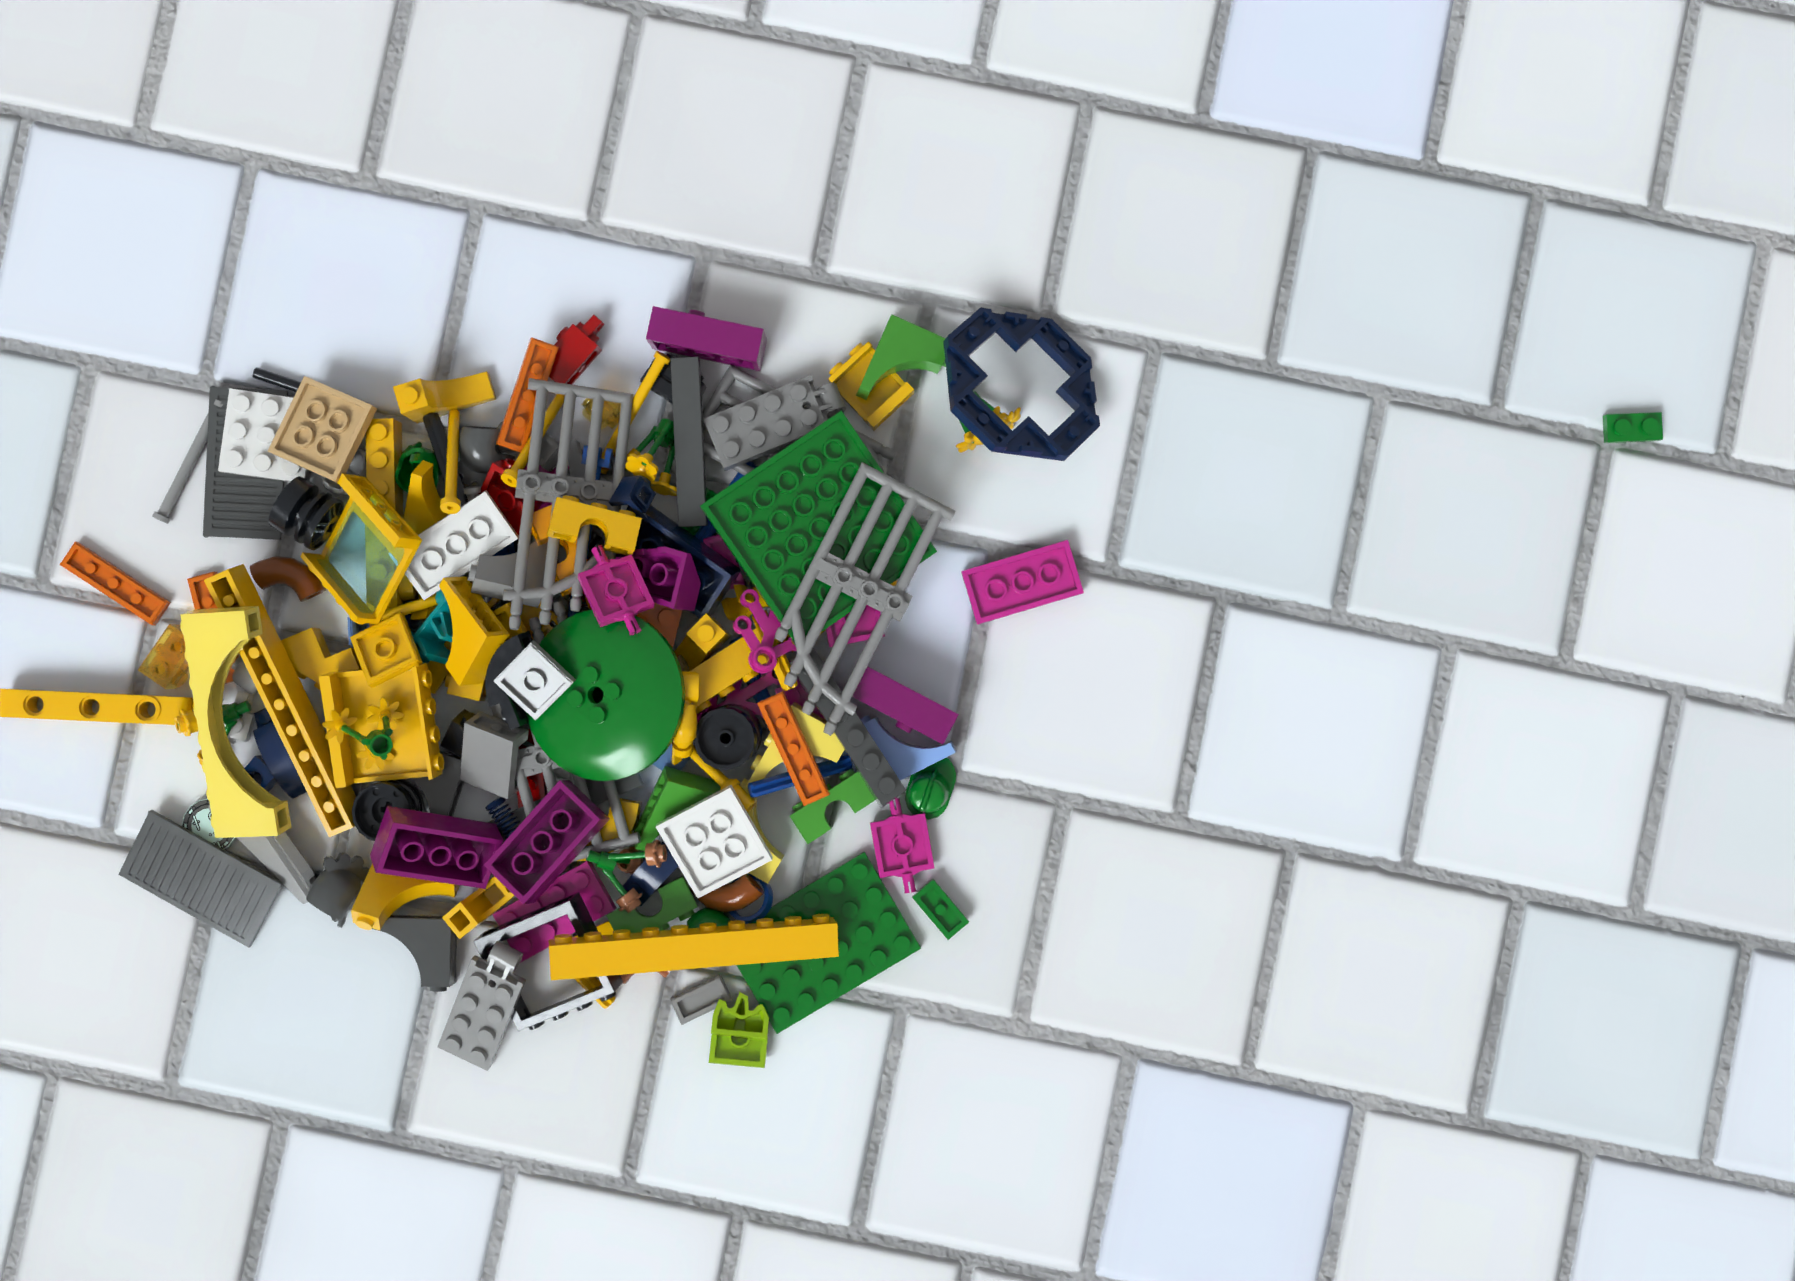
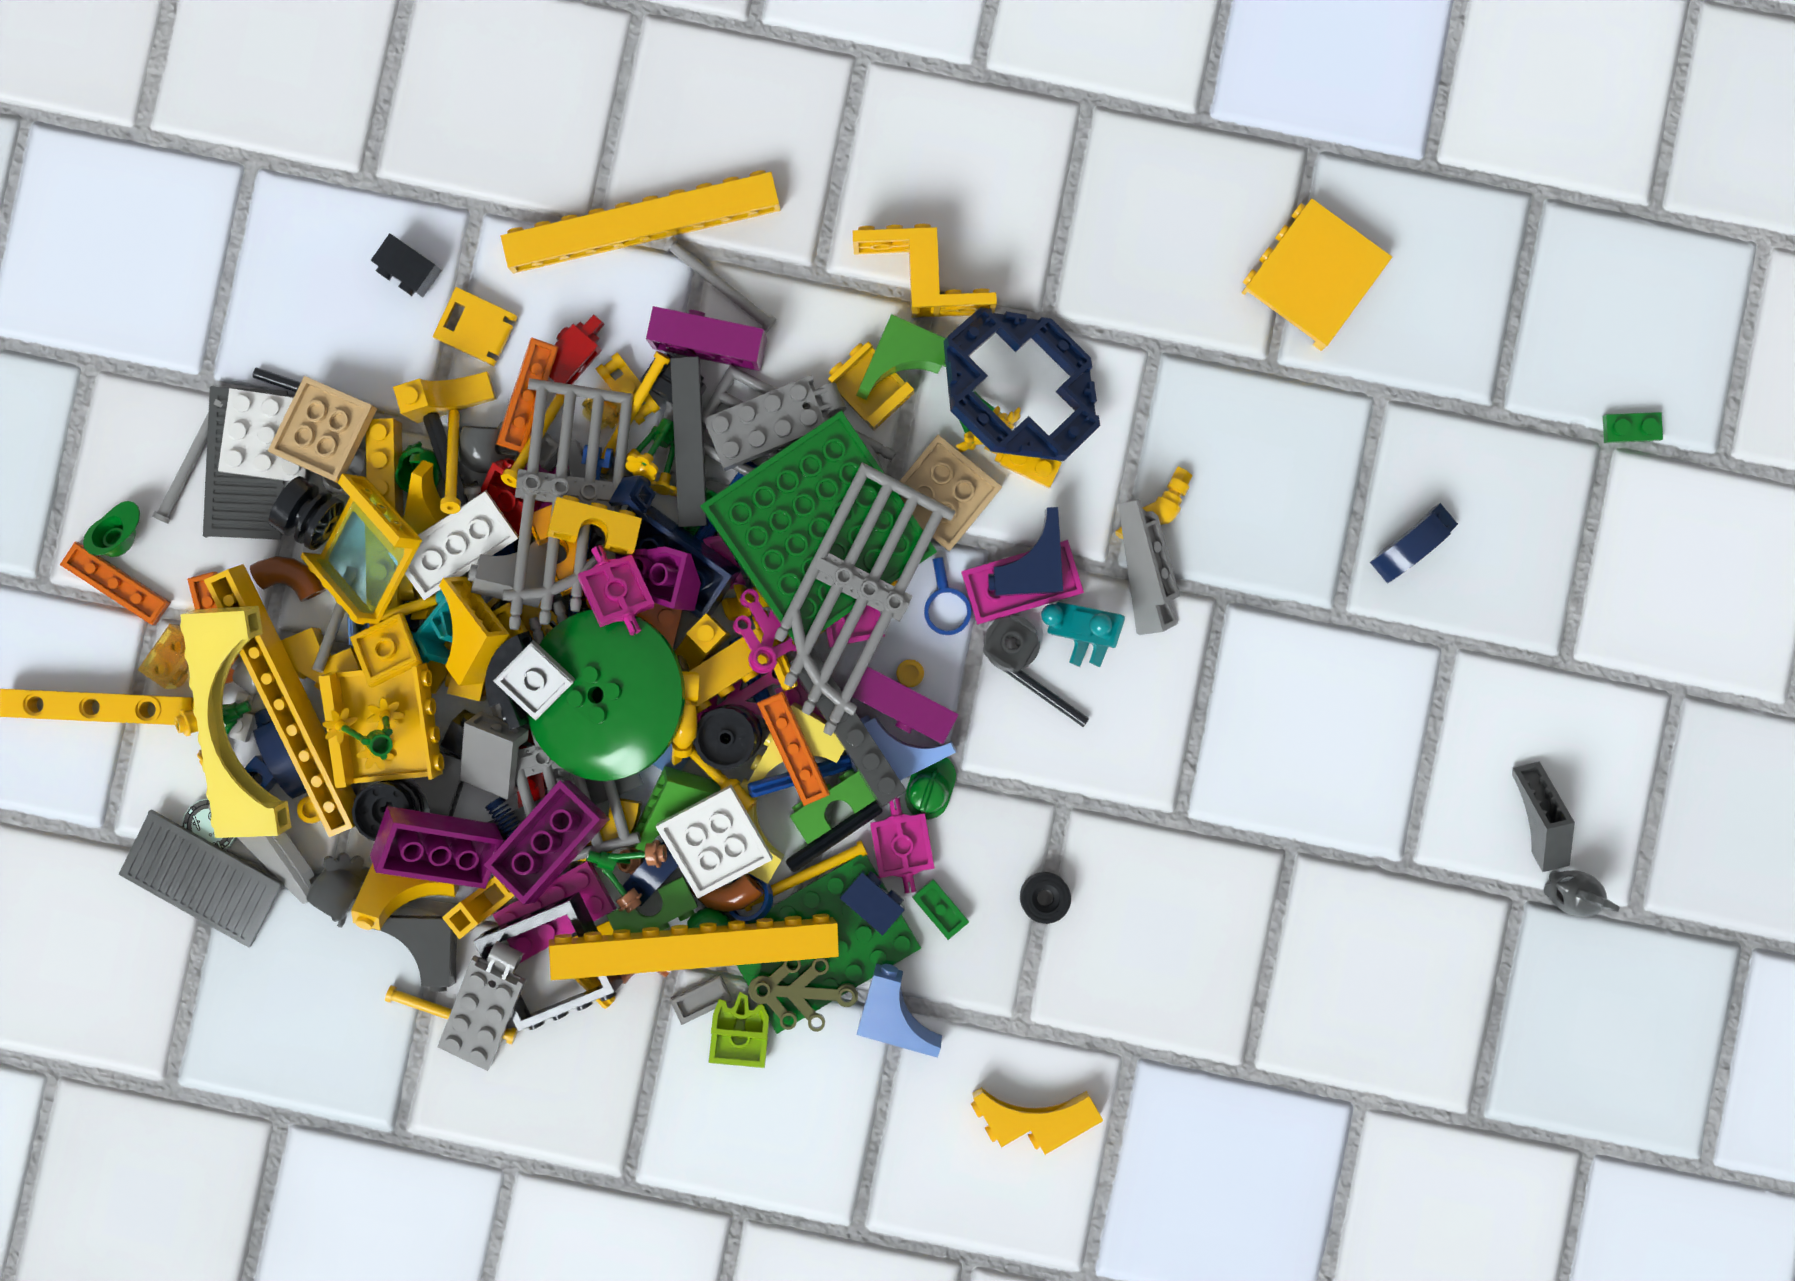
none -> green piece [83,501,140,557]
none -> yellow tile [297,796,321,823]
none -> light grey bar [312,566,360,673]
none -> black brick [371,233,442,297]
none -> yellow bar [385,985,518,1045]
none -> yellow container [432,287,518,367]
none -> yellow brick [500,170,781,274]
none -> yellow plate [595,352,661,425]
none -> light grey bar [663,236,777,332]
none -> yellow bar [744,840,868,912]
none -> olive plant [748,958,858,1032]
none -> black axle [786,800,883,872]
none -> dark blue brick [840,870,905,936]
none -> yellow bracket [852,223,997,318]
none -> medium blue arch [857,964,942,1058]
none -> yellow tile [896,659,924,687]
none -> tan plate [899,435,1002,552]
none -> blue piece [924,557,971,635]
none -> yellow arch [971,1087,1103,1155]
none -> dark grey plate [983,615,1040,672]
none -> yellow hinge [984,446,1062,488]
none -> dark blue arch [988,507,1063,597]
none -> black bar [1003,670,1089,727]
none -> black tyre [1020,872,1071,924]
none -> teal piece [1041,602,1125,667]
none -> yellow piece [1115,466,1193,539]
none -> light grey wedge [1119,499,1180,635]
none -> yellow panel [1242,198,1392,351]
none -> dark blue arch [1370,503,1458,584]
none -> dark grey arch [1512,761,1575,872]
none -> dark grey piece [1544,870,1620,917]

